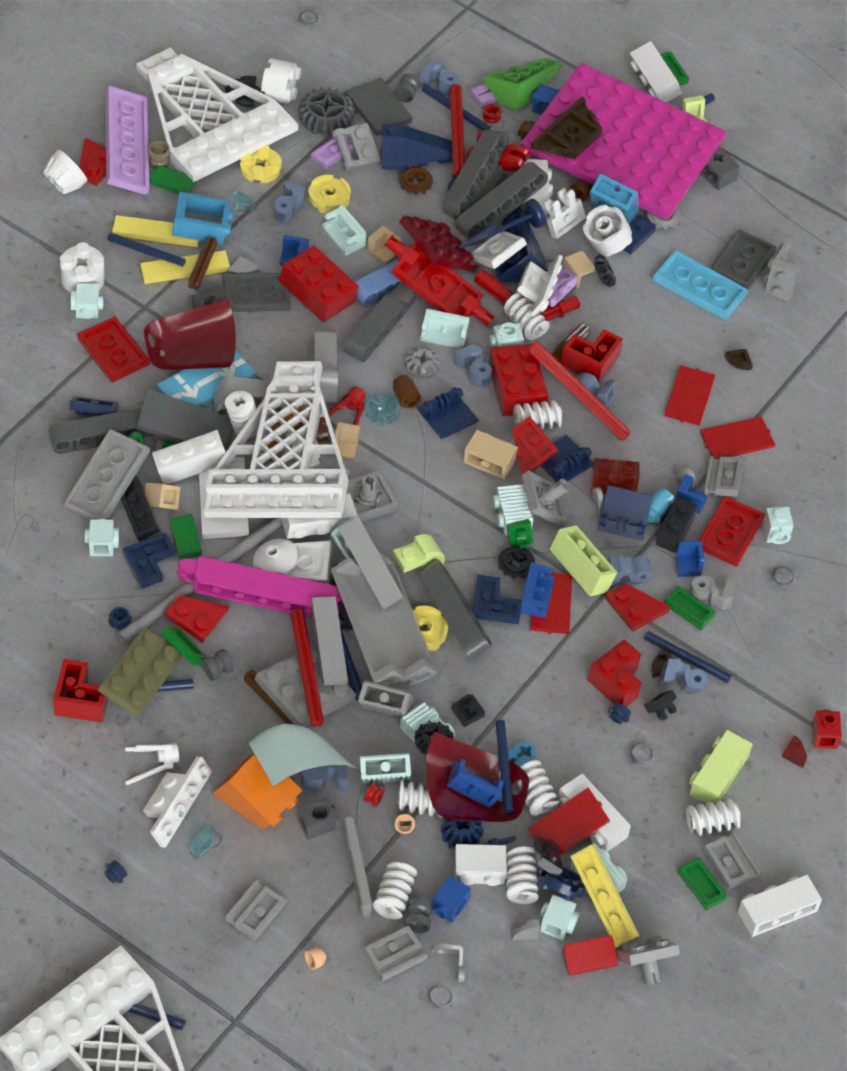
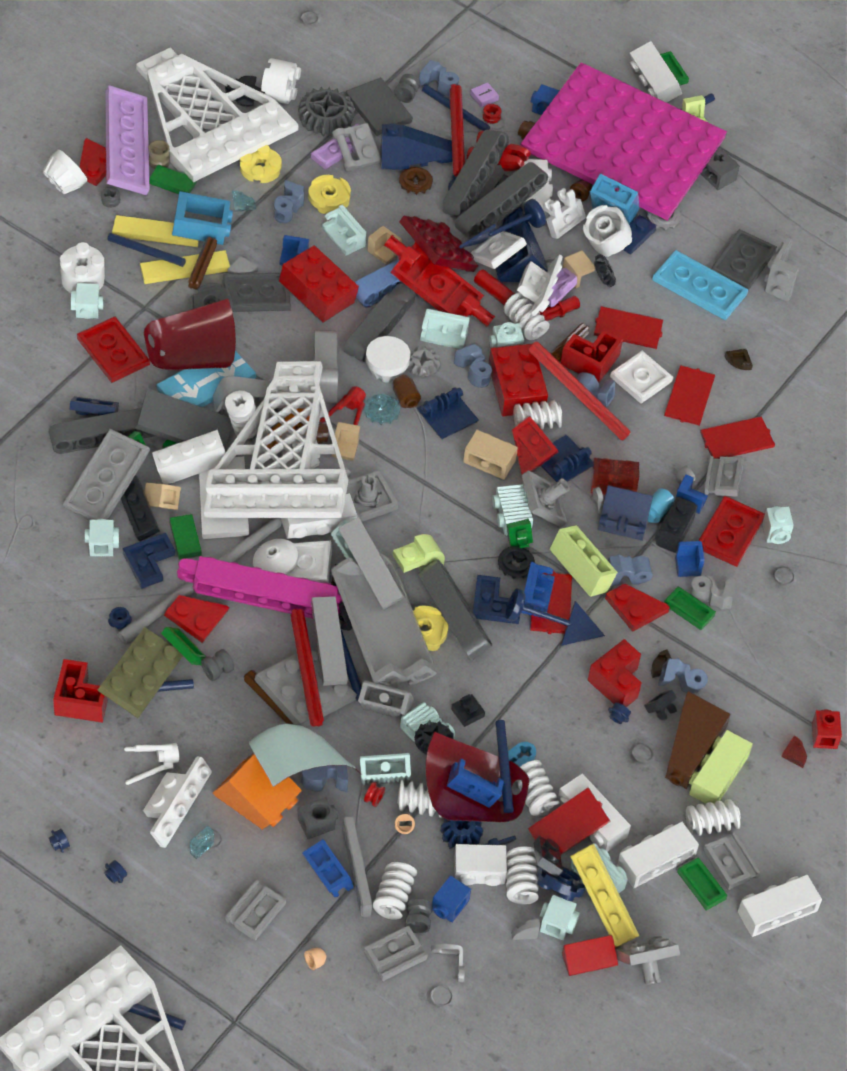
bright green wedge [484,58,563,110] -> none
dark brown wing [531,96,603,159] -> none
dark blue bar [644,631,732,683] -> none
none -> dark blue plate [48,829,70,853]
none -> dark grey bush [101,187,121,208]
none -> blue hinge [302,839,354,897]
none -> white piece [366,336,410,383]
none -> dark blue piece [505,588,605,646]
none -> red piece [594,306,663,349]
none -> white plate [610,351,673,404]
none -> white brick [617,822,699,889]
none -> reddish brown slope [665,691,731,789]

